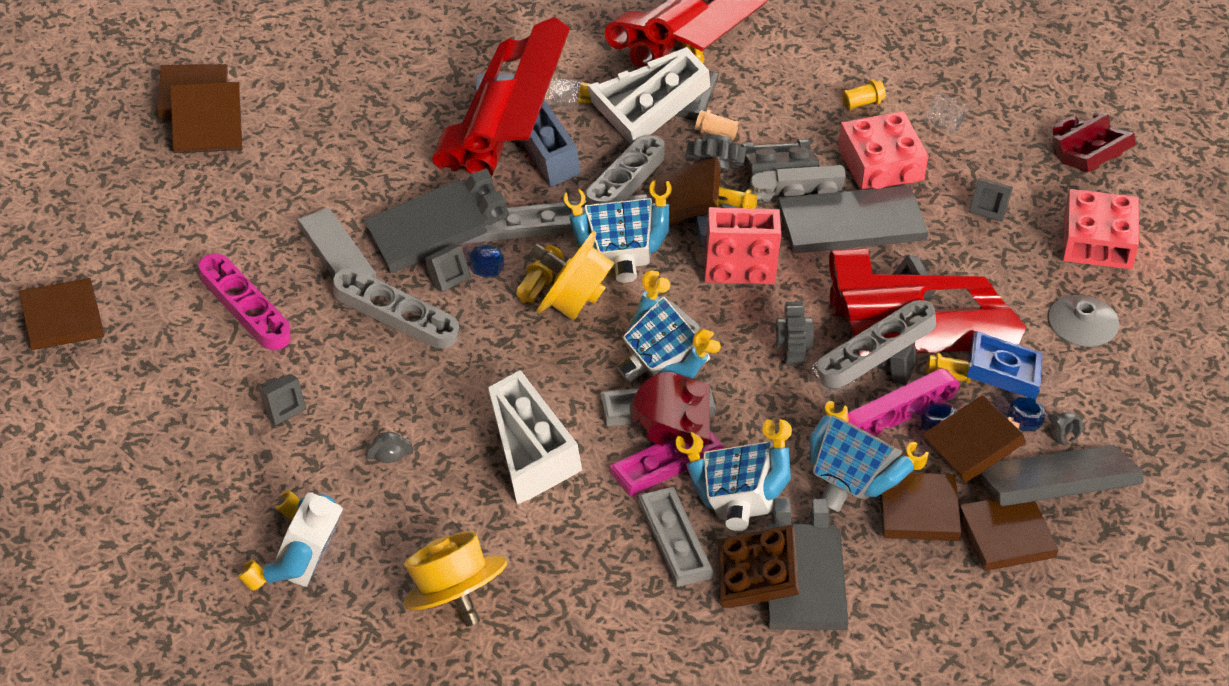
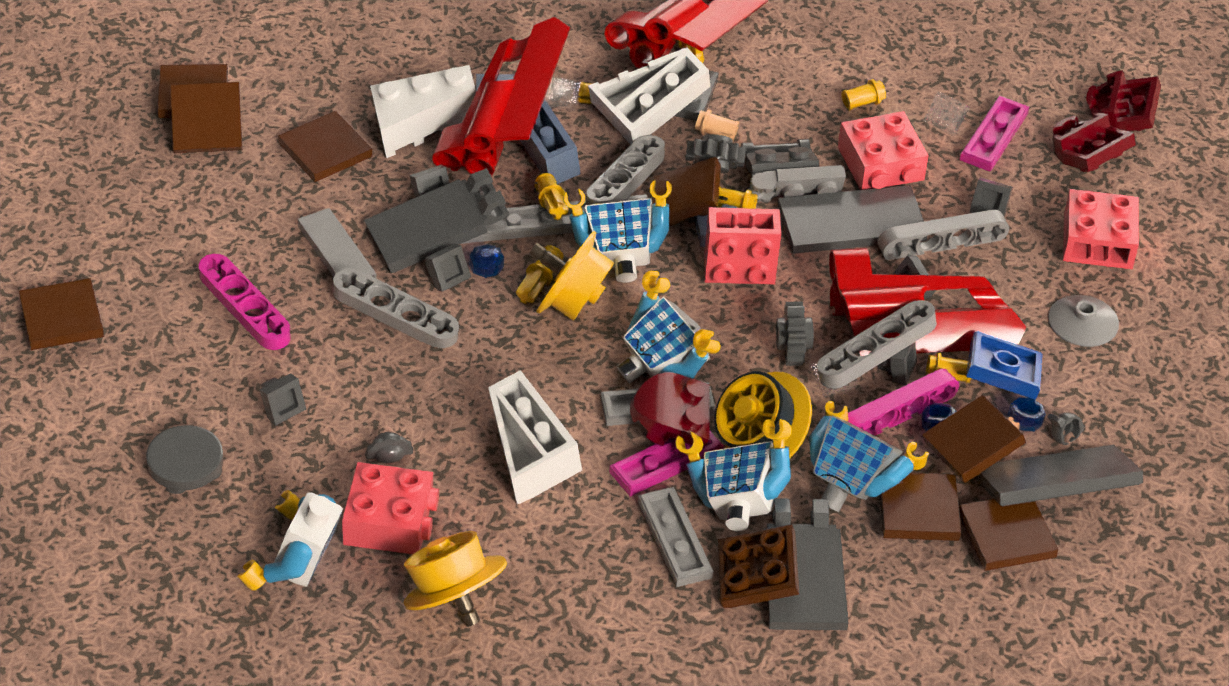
none -> dark grey tile [146,425,223,494]
none -> reddish brown tile [278,111,372,182]
none -> coral brick [342,462,439,554]
none -> white wedge [370,65,476,158]
none -> dark grey tile [410,165,450,198]
none -> yellow axle [534,173,569,220]
none -> yellow piece [714,371,812,458]
none -> light grey beam [877,210,1009,260]
none -> dark pink tile [960,96,1029,172]
none -> dark red slope [1086,70,1161,131]

